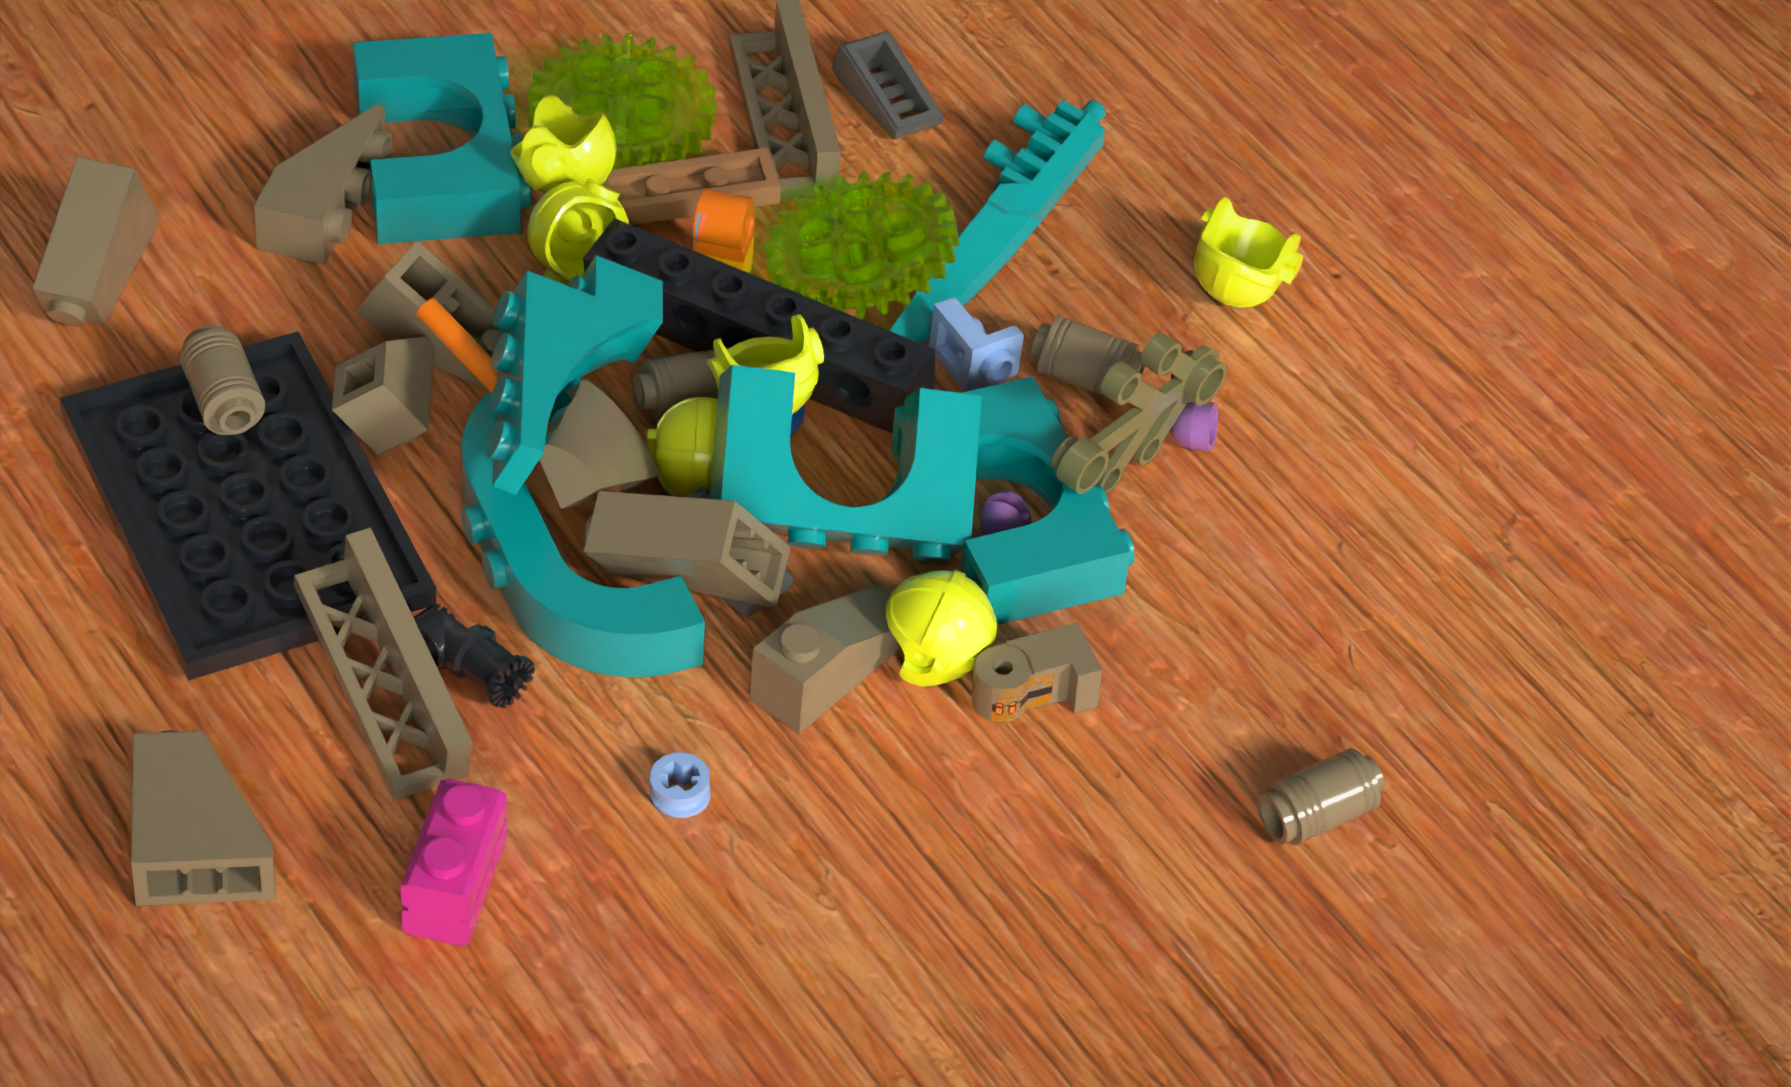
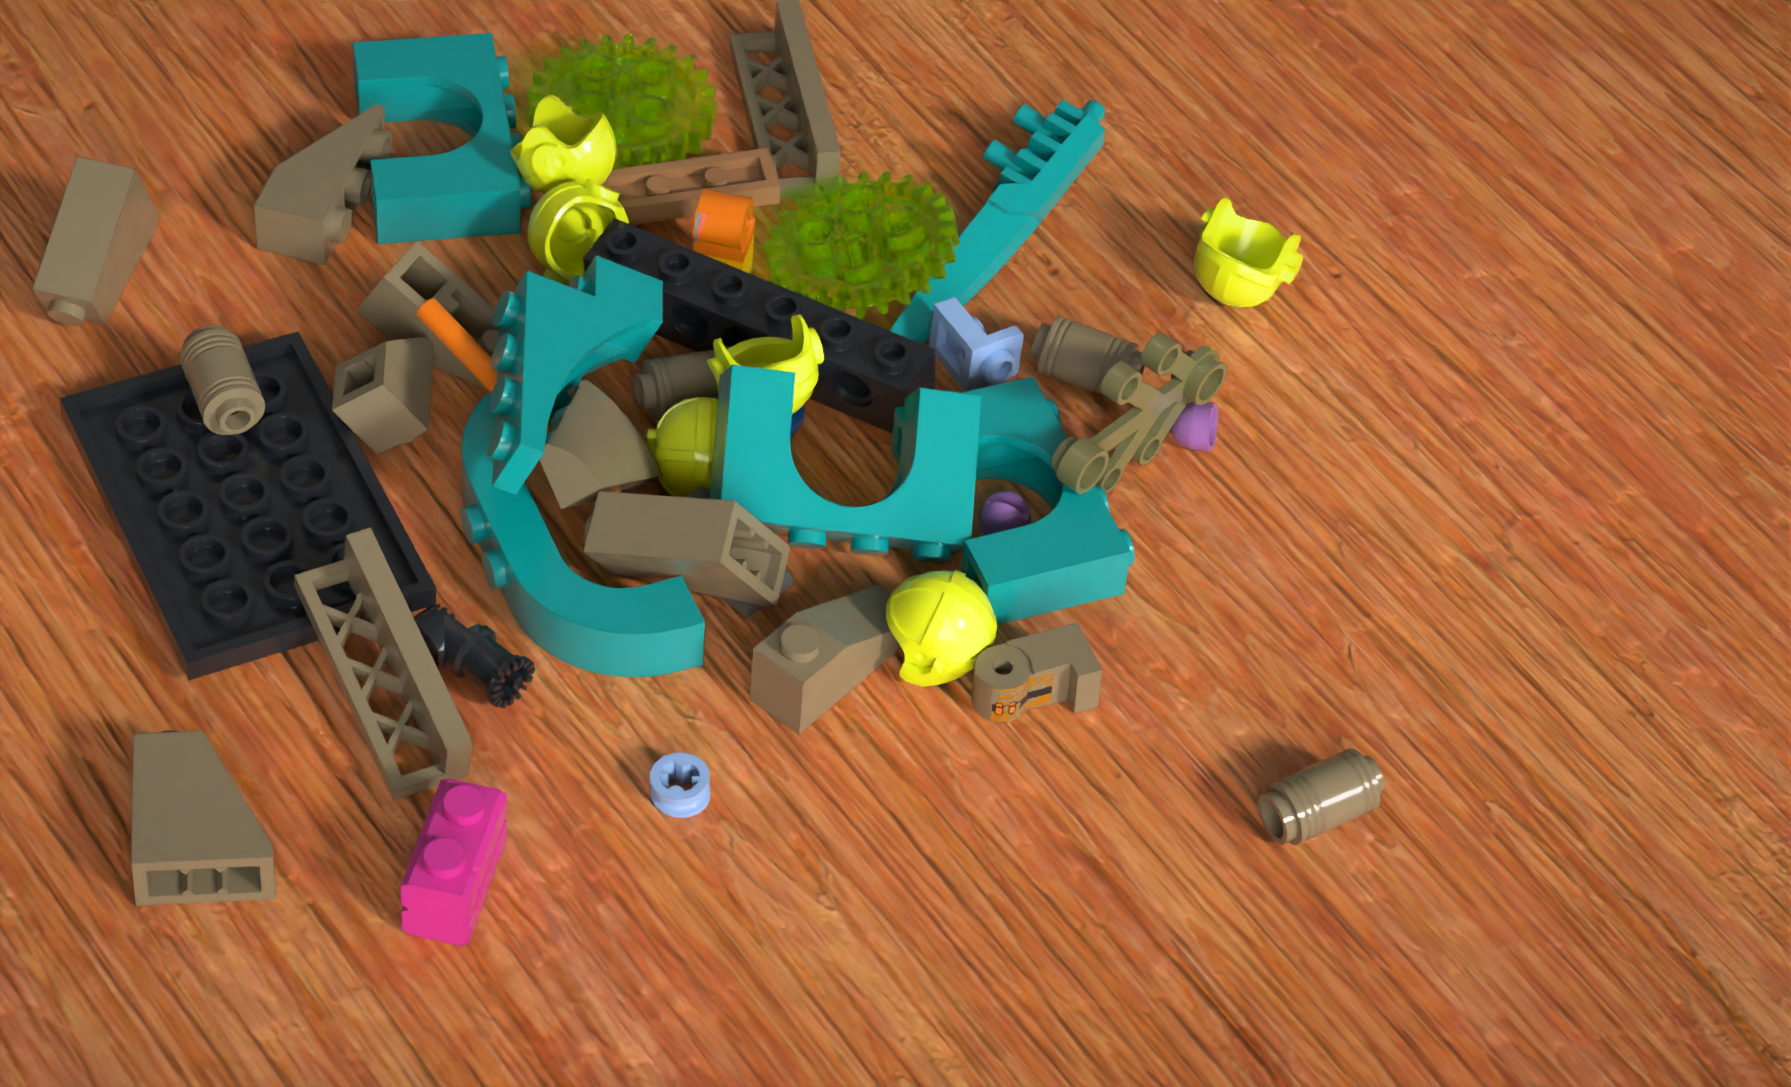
dark grey slope [832,31,944,140] -> none

